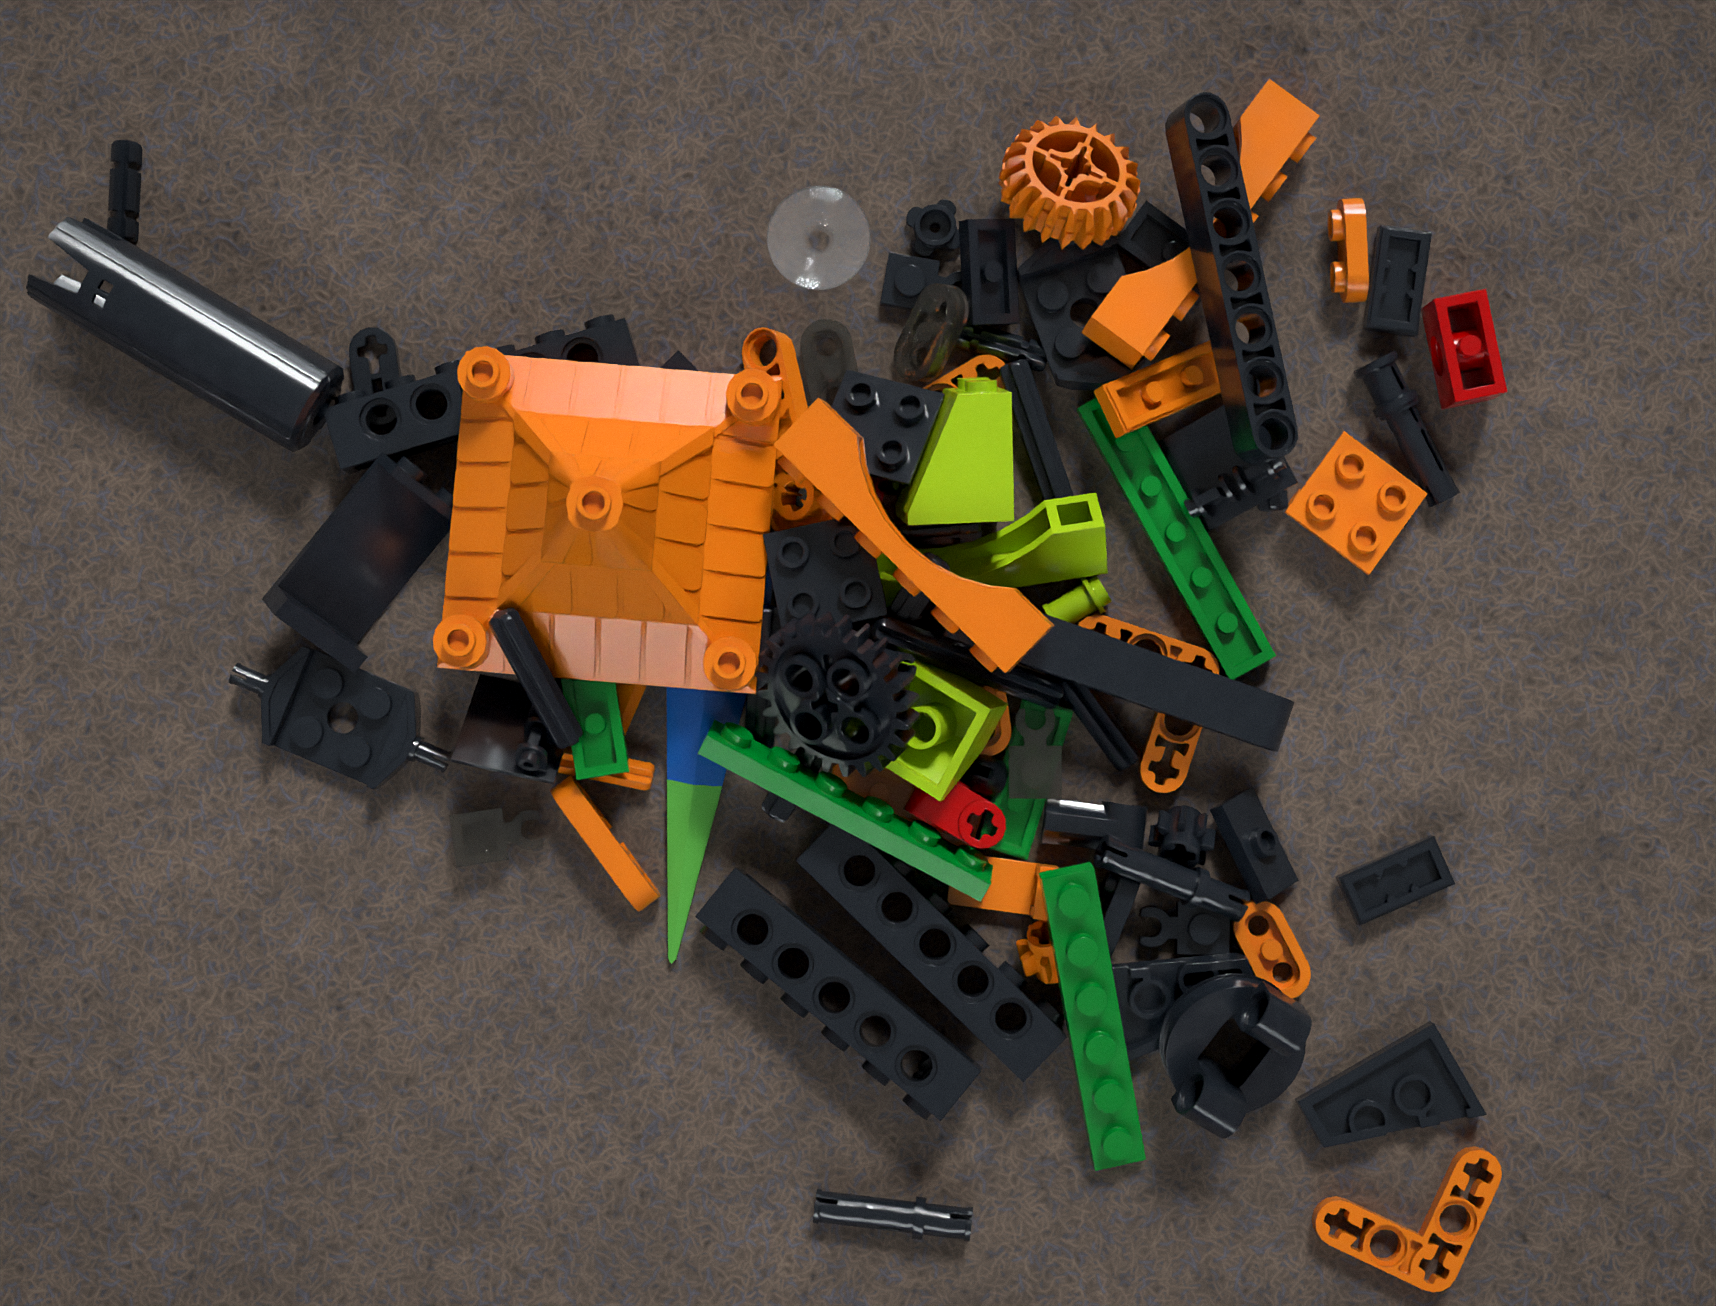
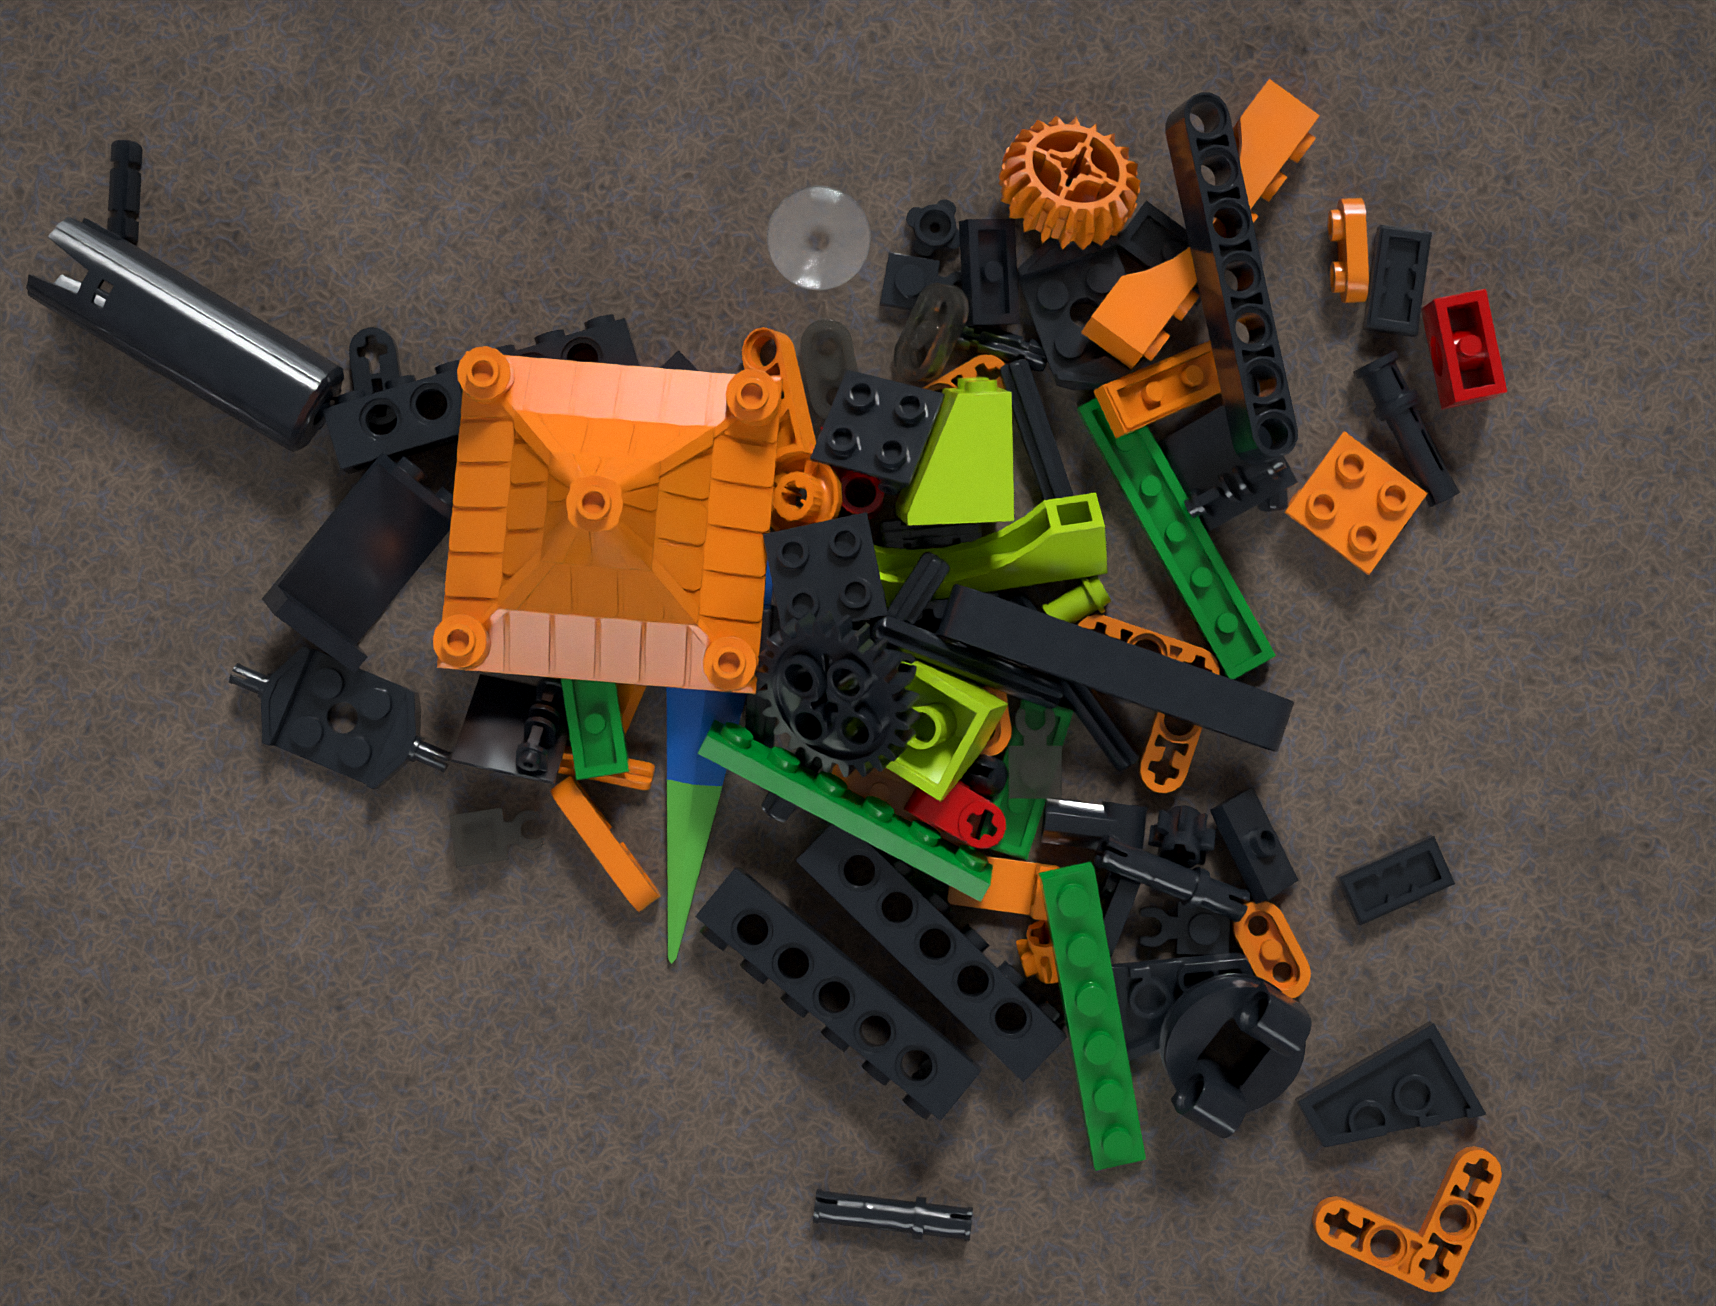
black axle [489,607,583,749] -> none
orange arch [773,398,1055,673] -> none

